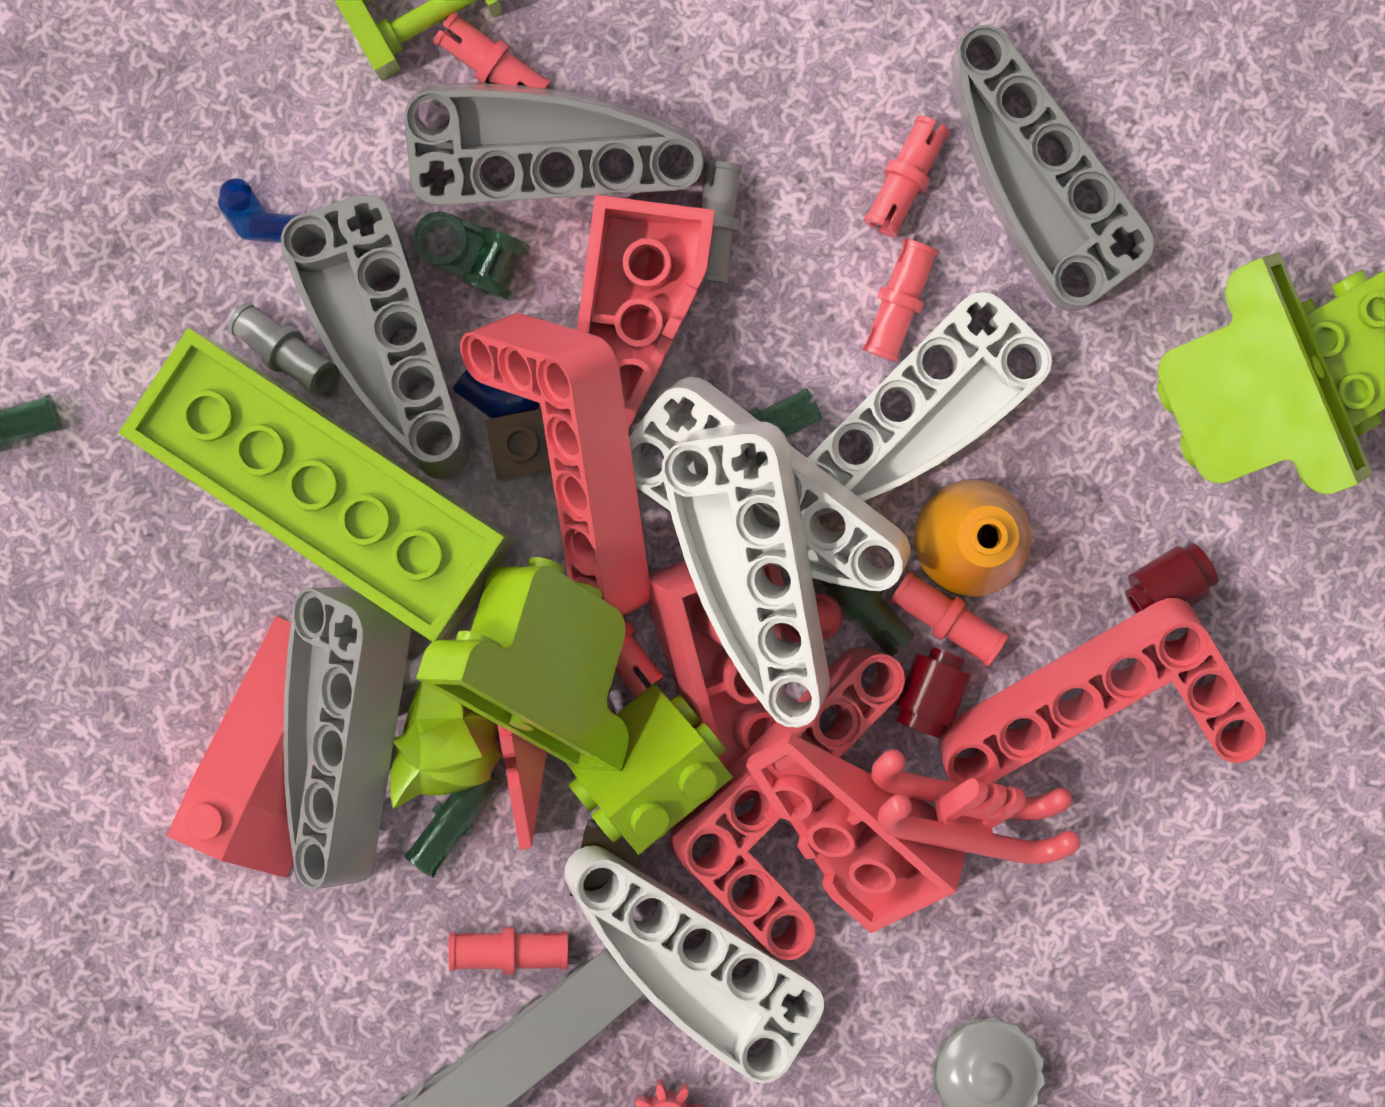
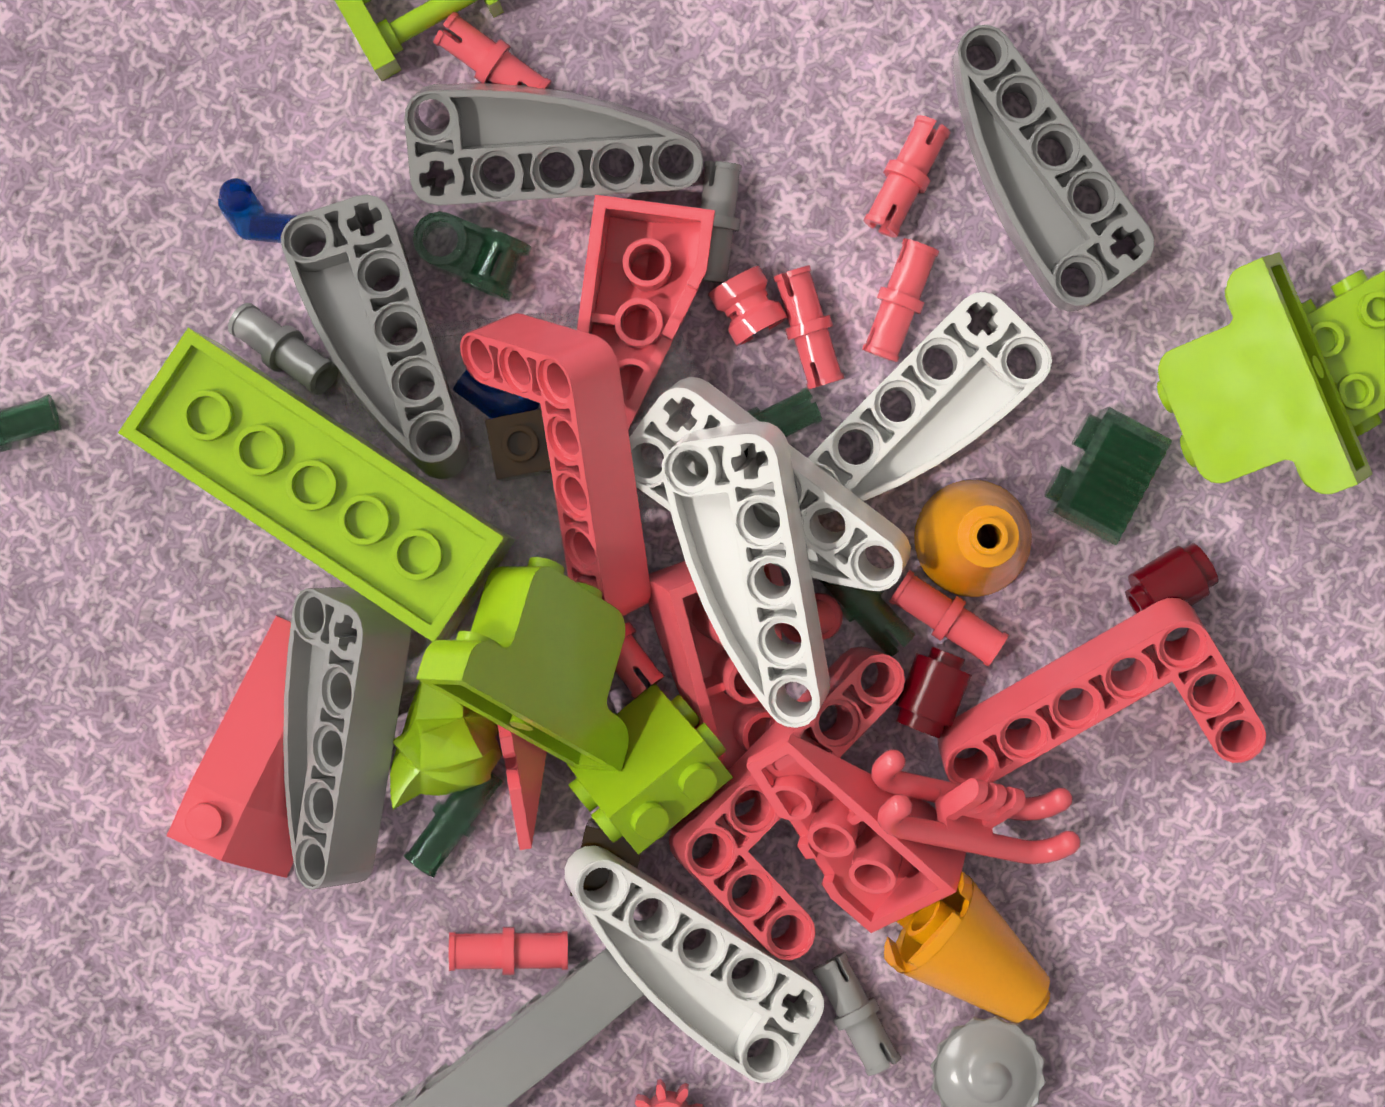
none -> coral wheel [708,266,788,346]
none -> coral pin [773,265,844,390]
none -> light grey pin [812,952,901,1076]
none -> light orange cone [884,871,1050,1023]
none -> clear green brick [1044,407,1172,546]

